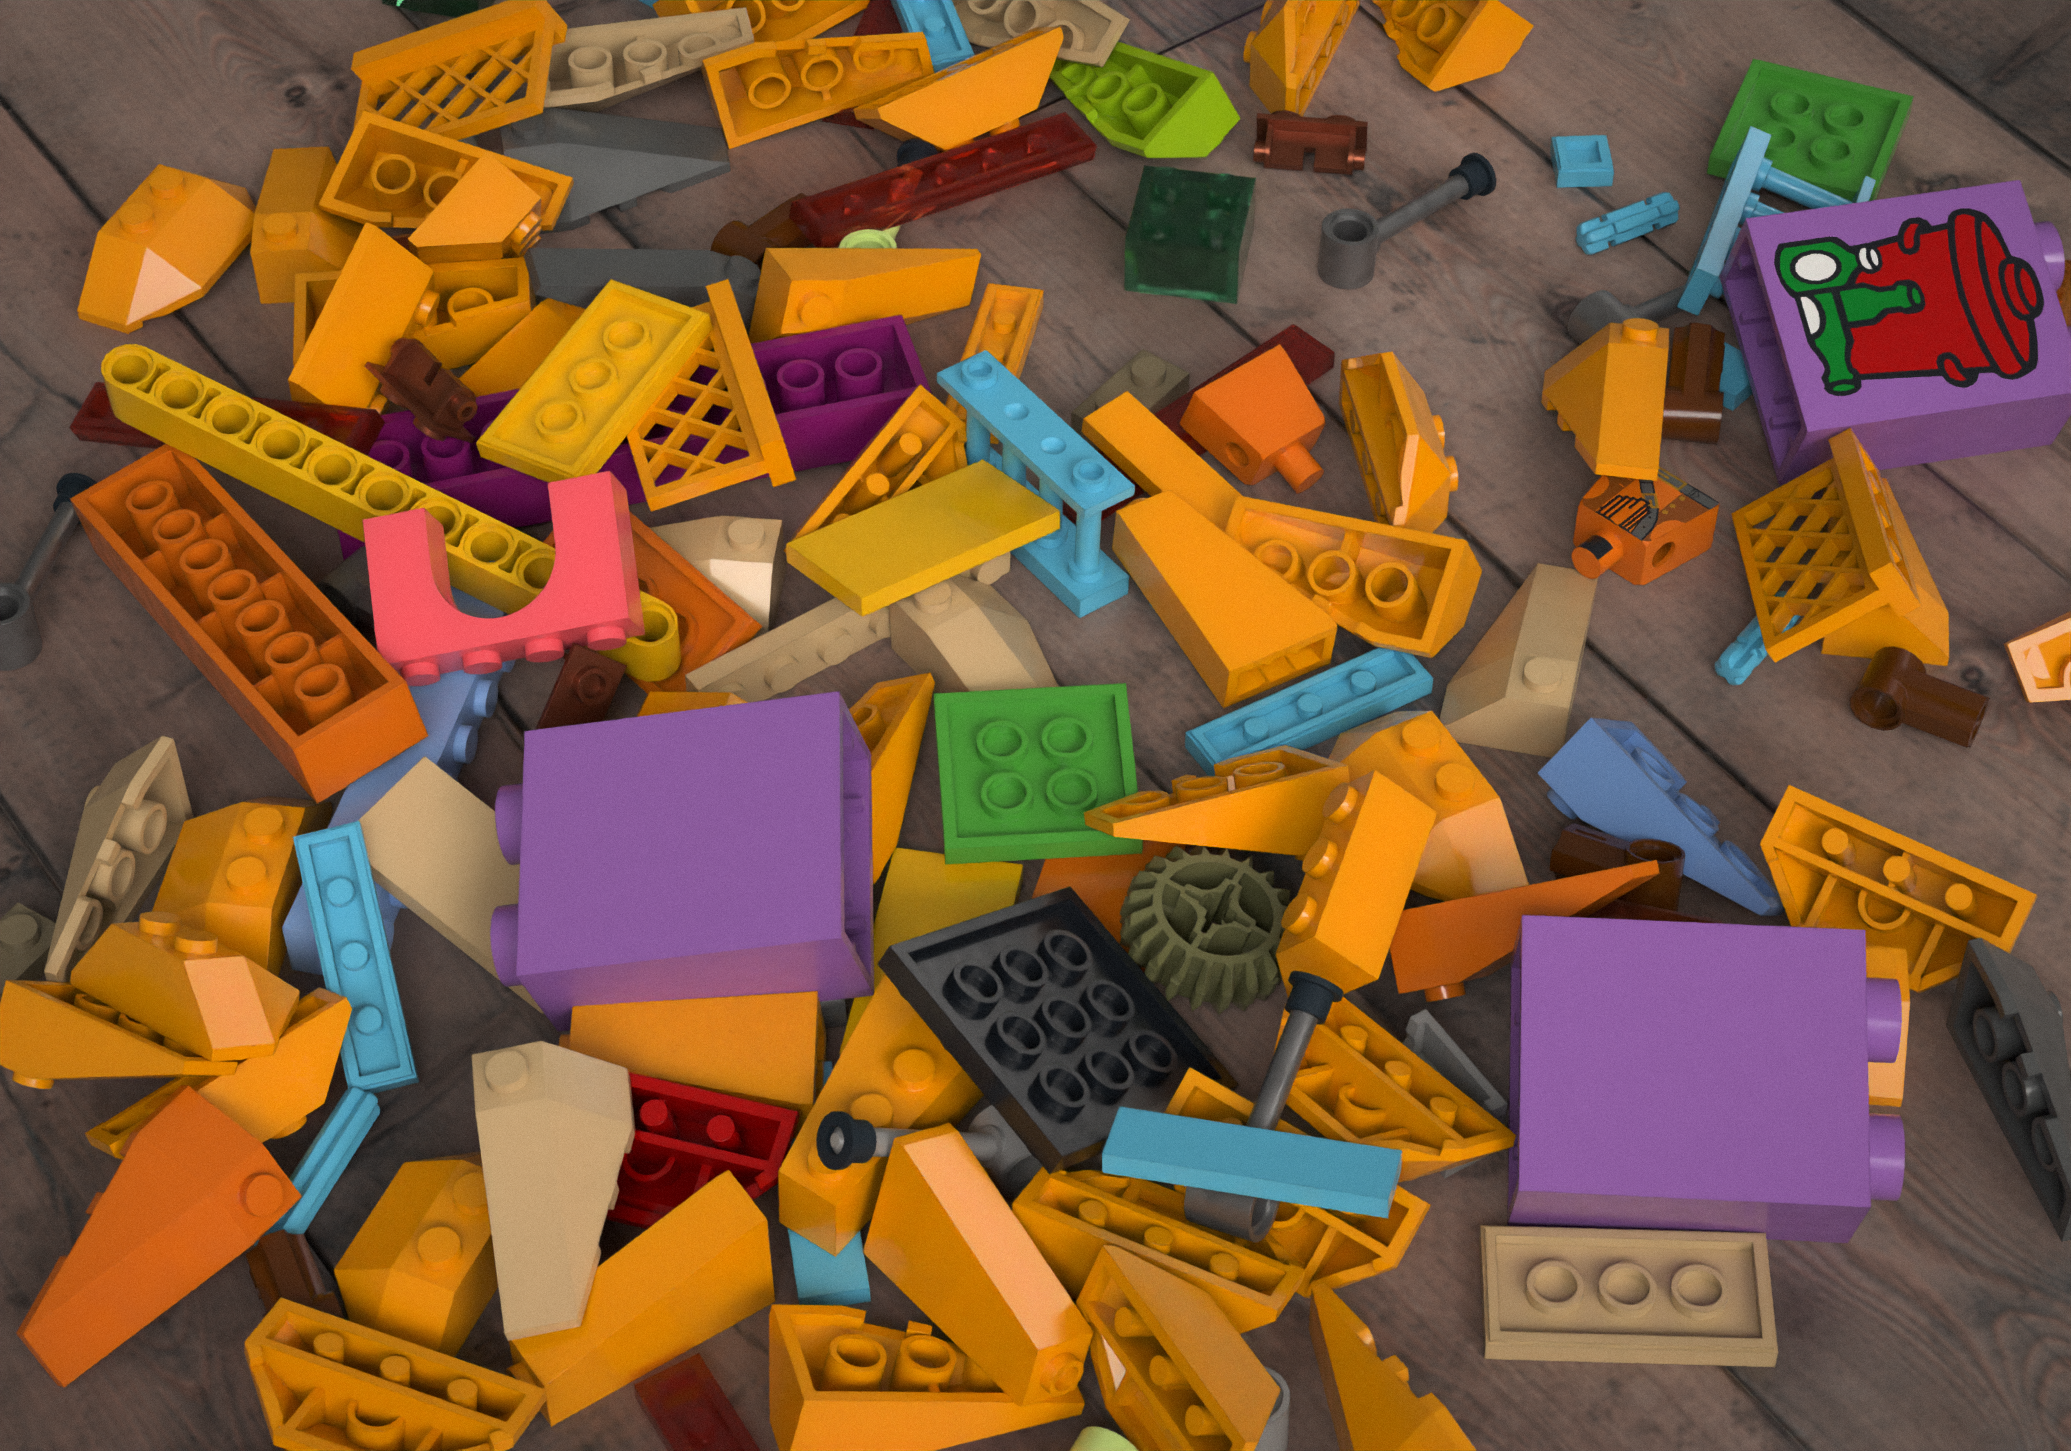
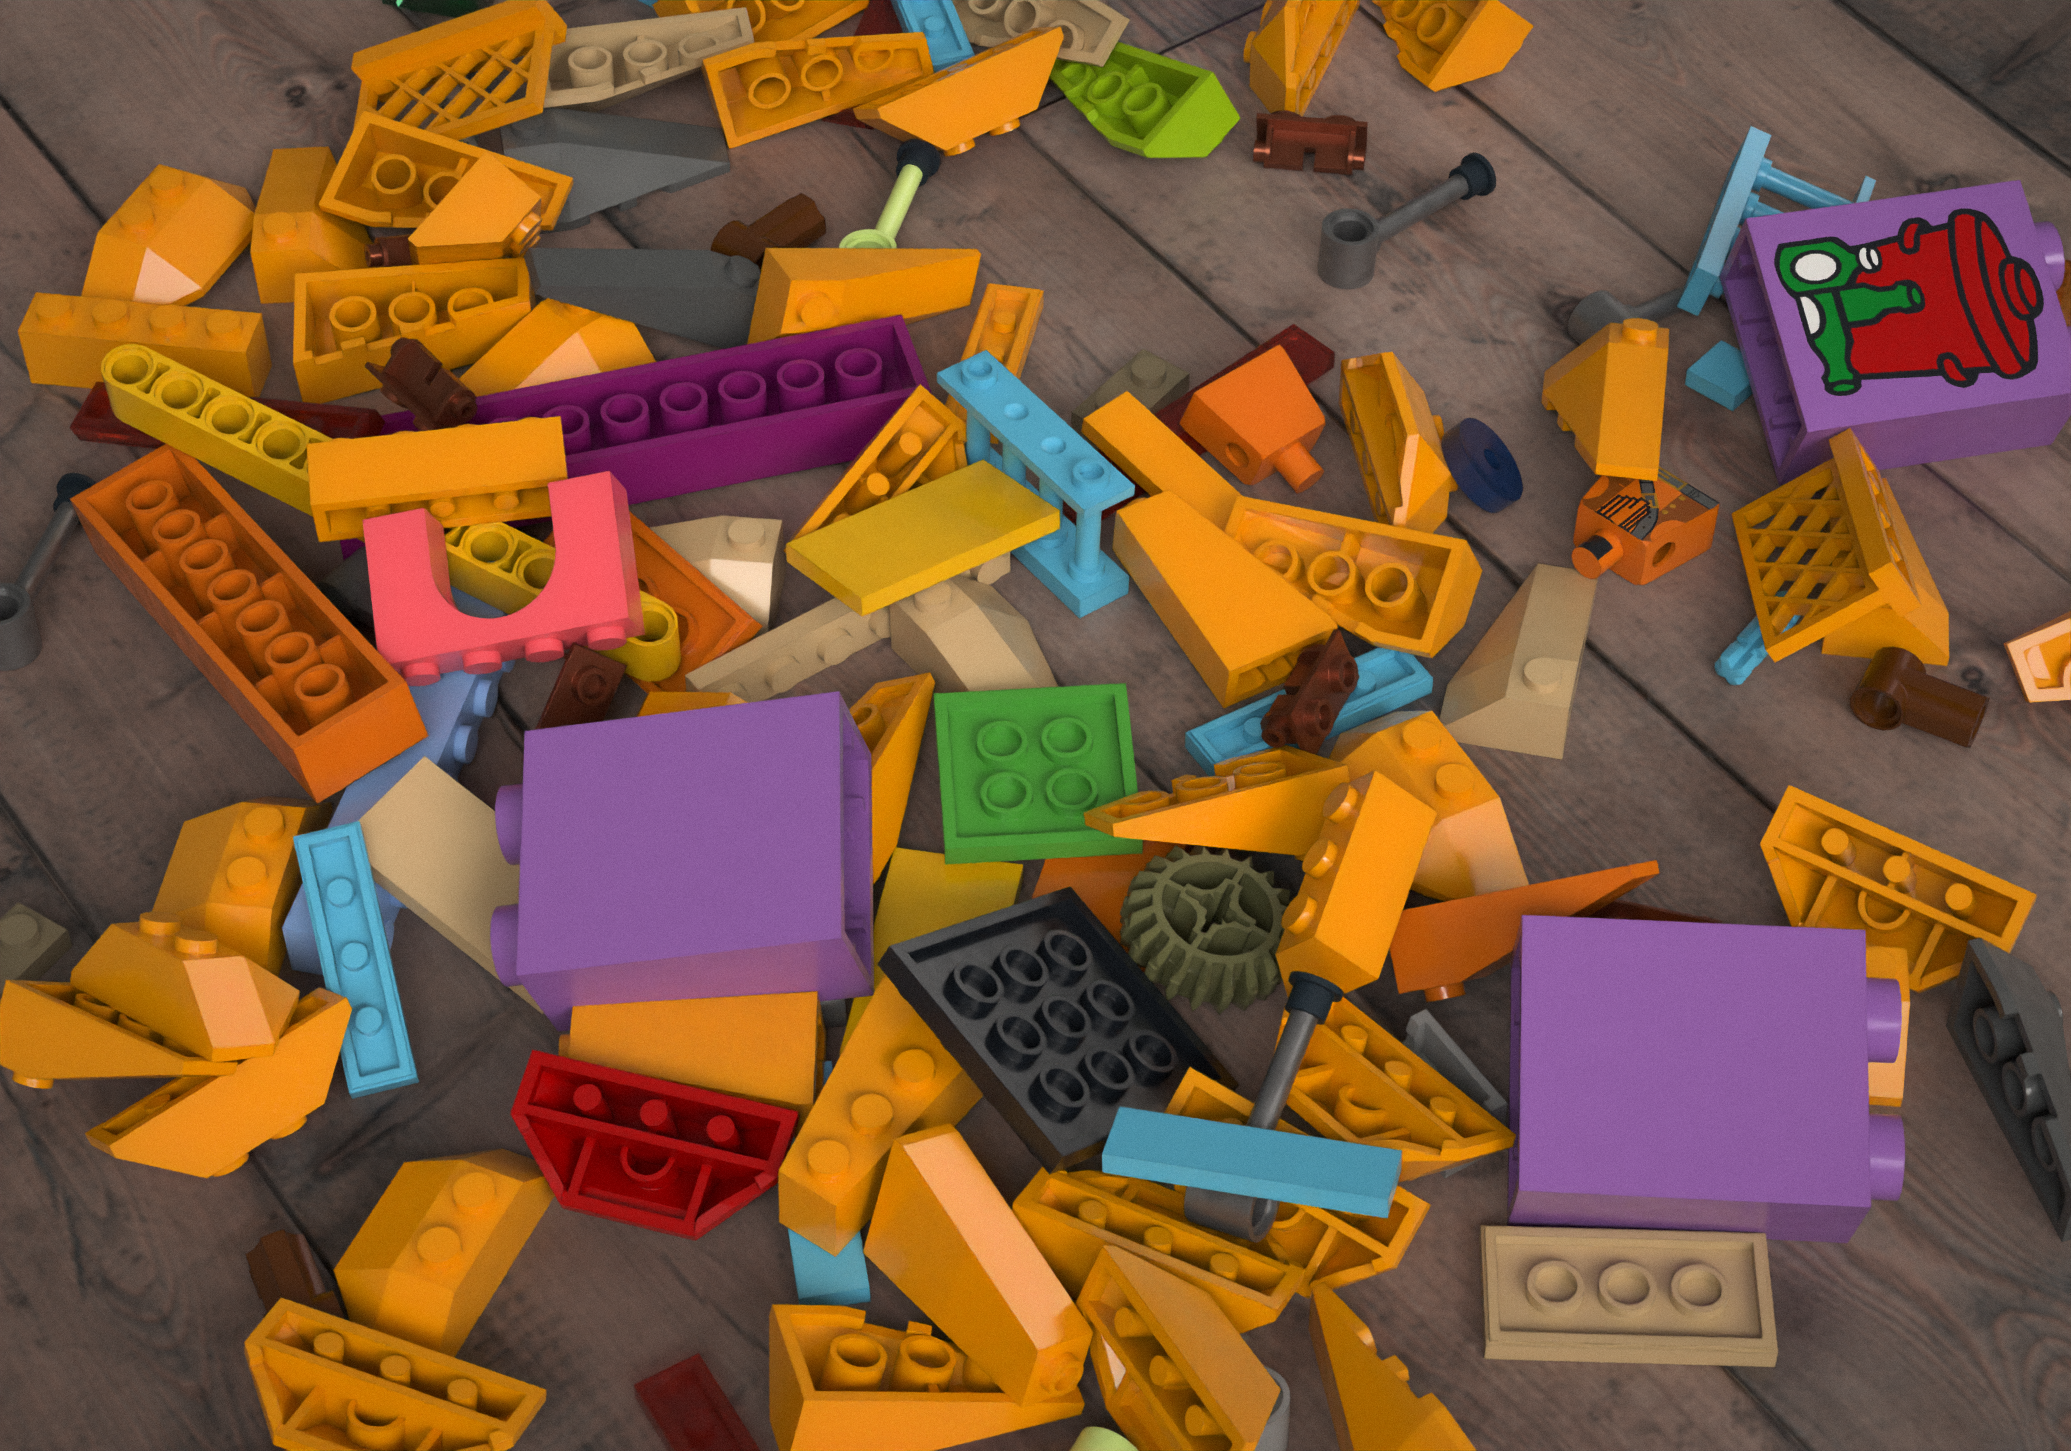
orange wedge [16,1085,302,1387] -> none
tan wedge [44,736,194,982] -> none
medium azure axle [253,1086,380,1246] -> none
light orange slope [288,222,441,427] -> none
tan wedge [472,1041,635,1341] -> none
yellow tile [476,279,713,483] -> none
light orange slope [506,1170,775,1427] -> none
light orange fence [627,279,797,512] -> none
clear red tile [789,112,1097,248] -> none
light grey piece [816,1105,1042,1197] -> none
clear green brick [1124,165,1256,304] -> none
medium blue wedge [1538,718,1785,916] -> none
medium azure tile [1550,135,1614,188] -> none
reddish brown piece [1550,823,1686,912] -> none
medium azure axle [1575,192,1680,255] -> none
reddish brown piece [1661,323,1725,445] -> none
bright green plate [1707,59,1914,201] -> none
none -> light orange brick [18,292,272,402]
none -> light orange brick [306,416,568,542]
none -> copper hinge [1260,629,1360,755]
none -> dark blue piece [1442,418,1523,513]

